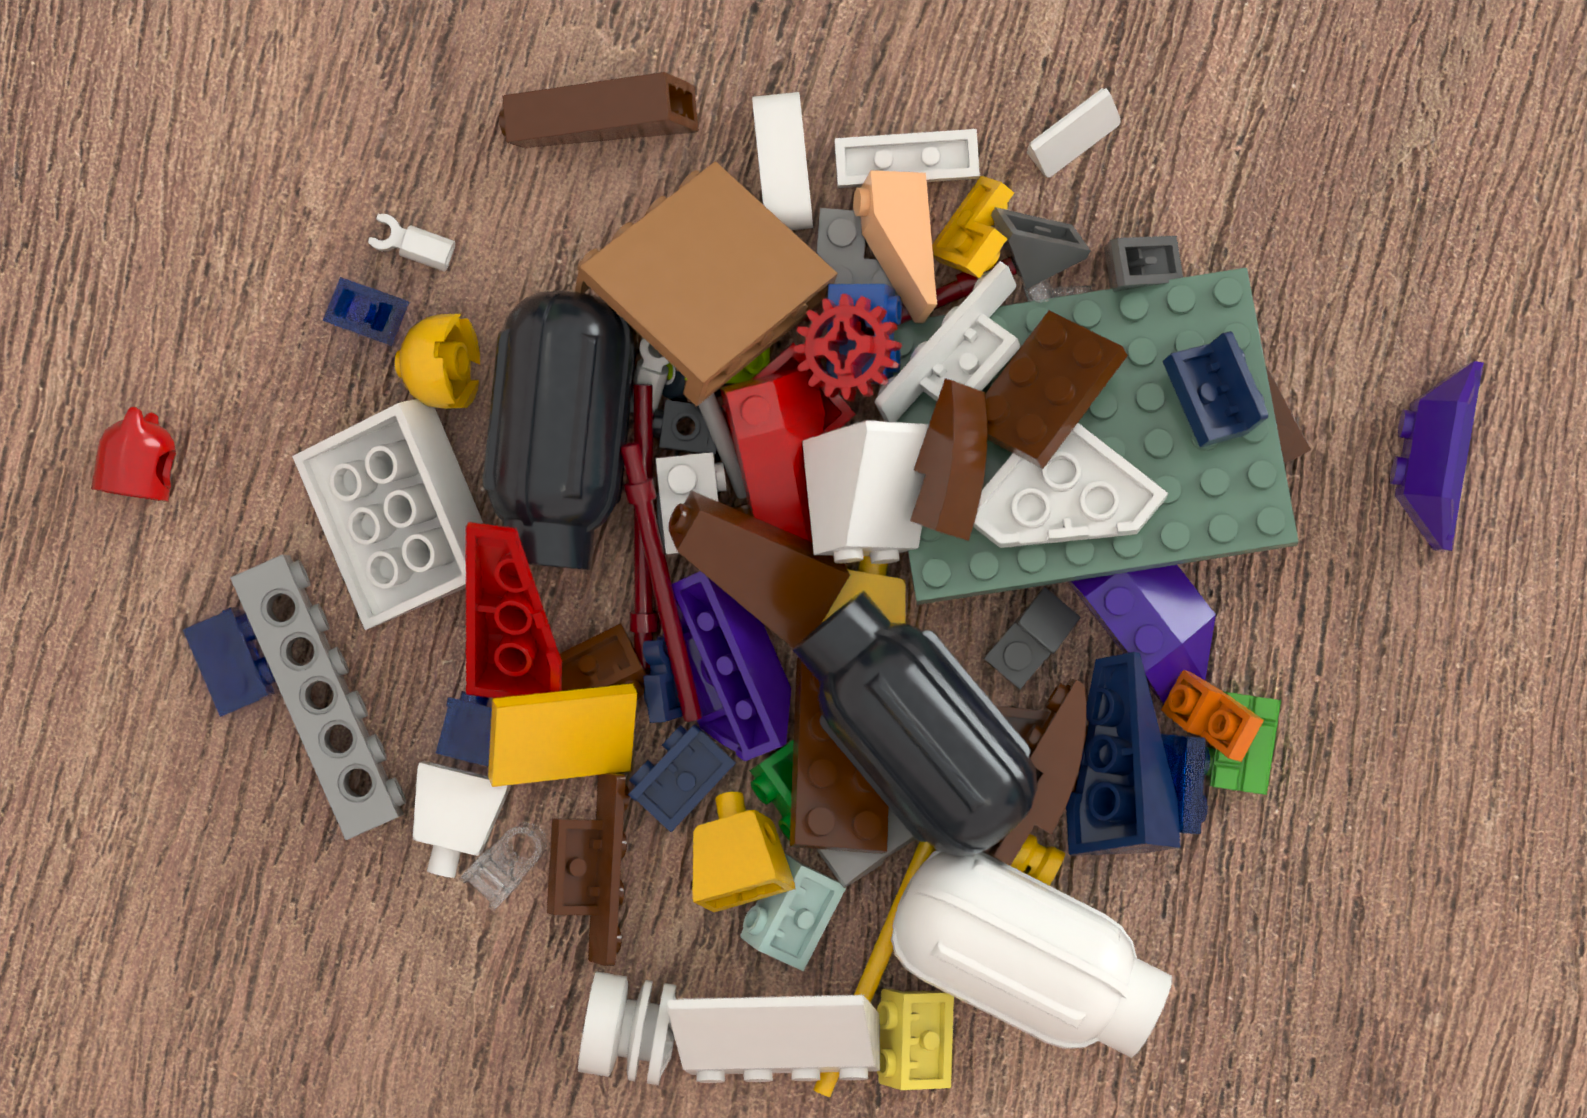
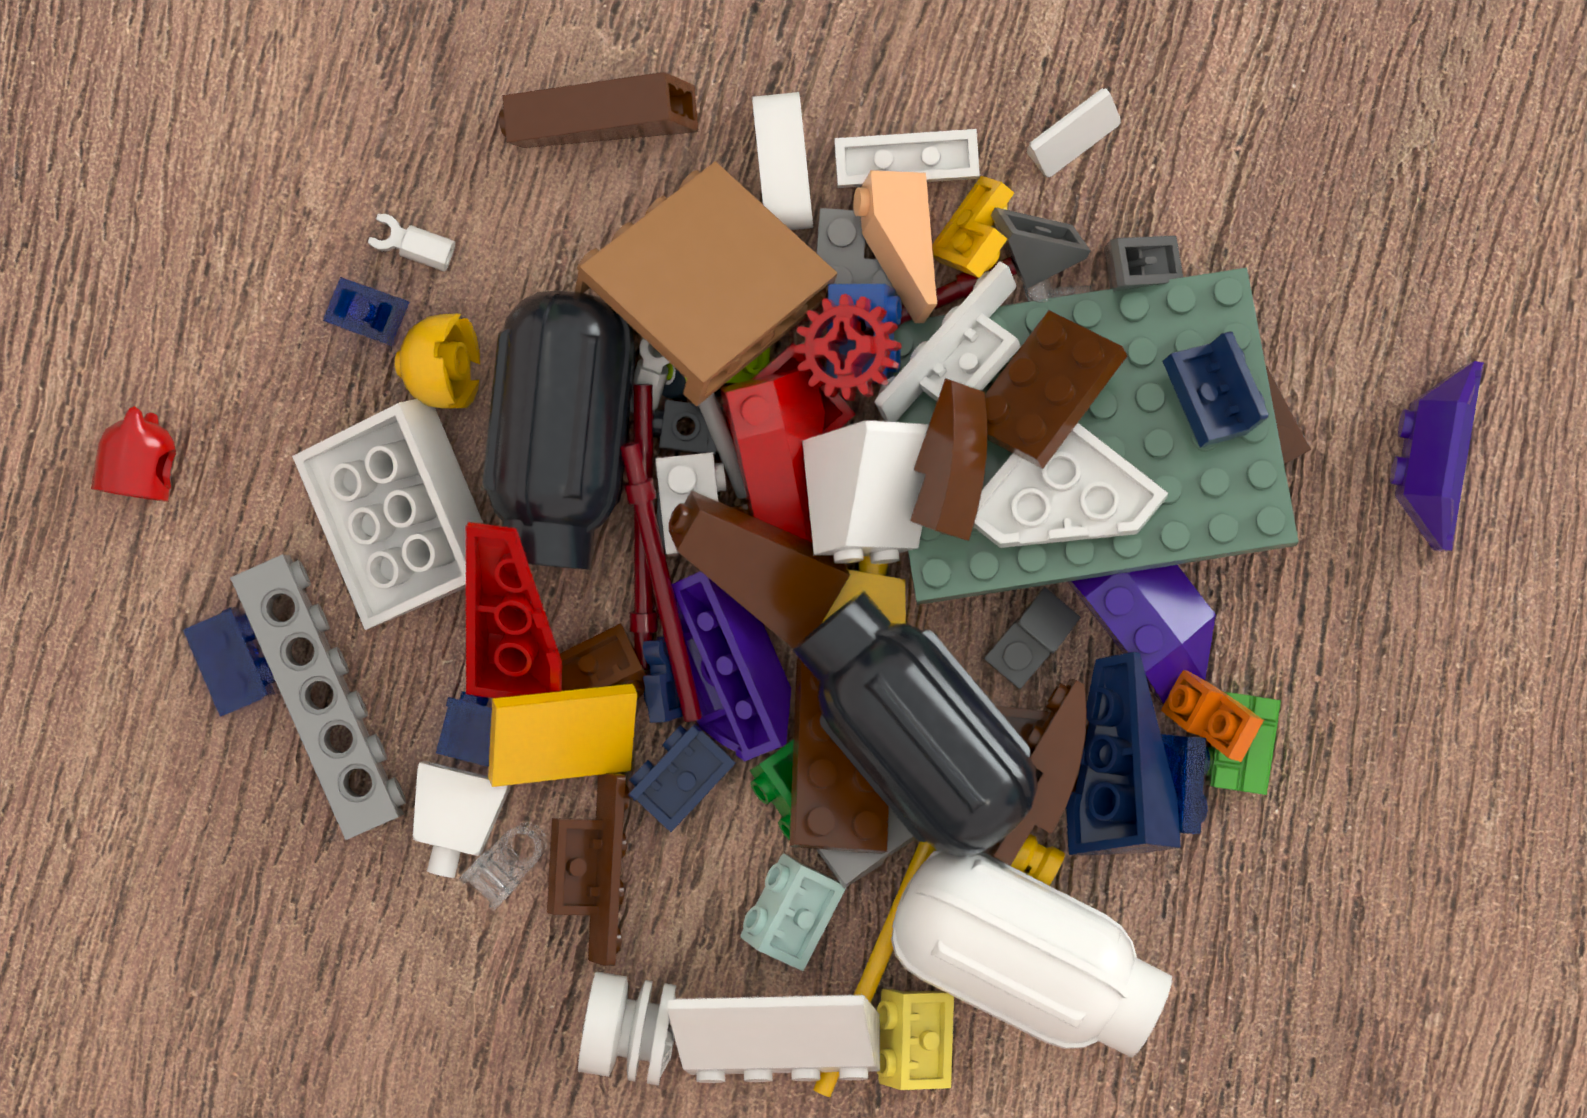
yellow torso [692,792,795,913] -> none

